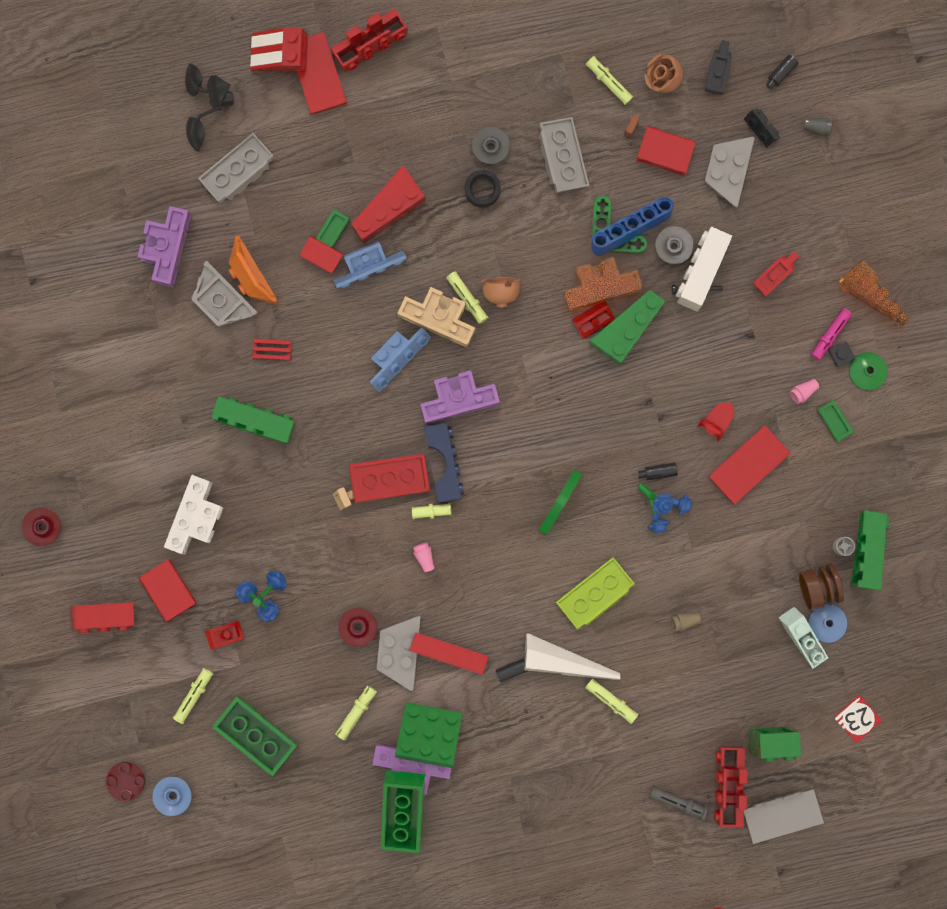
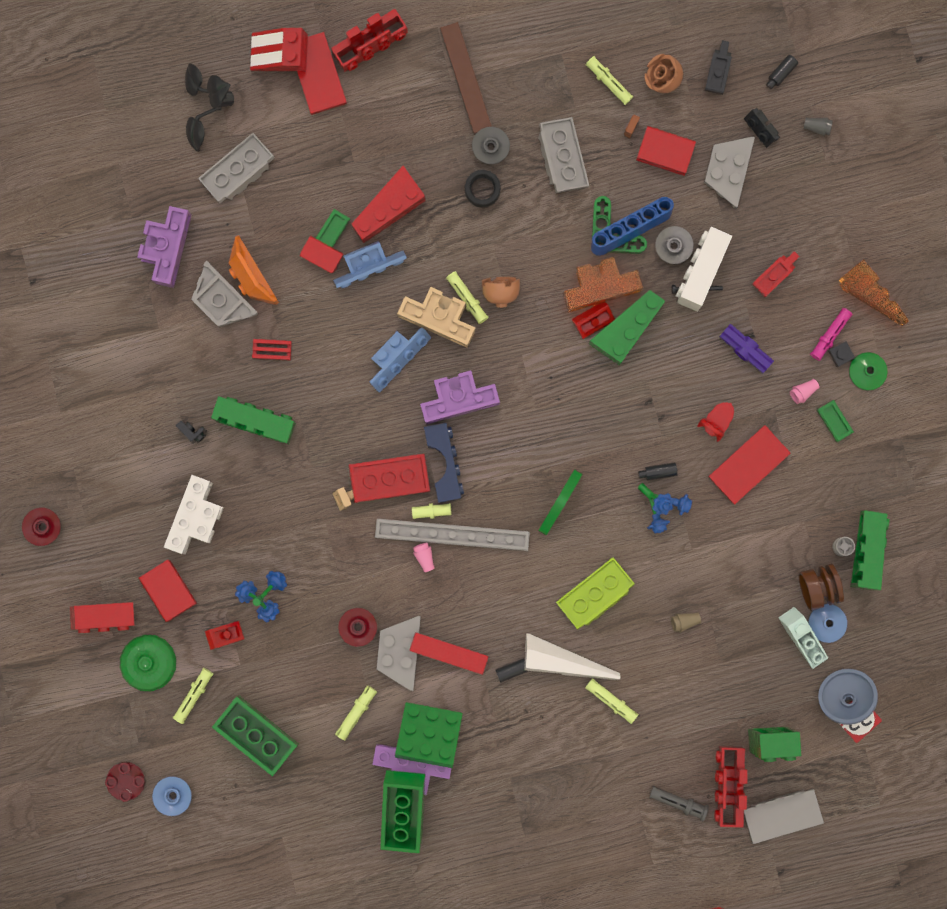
none -> green hat [120,635,176,691]
none -> black bracket [175,420,207,444]
none -> light grey tile [375,519,530,551]
none -> reddish brown tile [440,22,492,135]
none -> dark purple piece [719,324,774,374]
none -> sand blue dish [818,669,878,725]

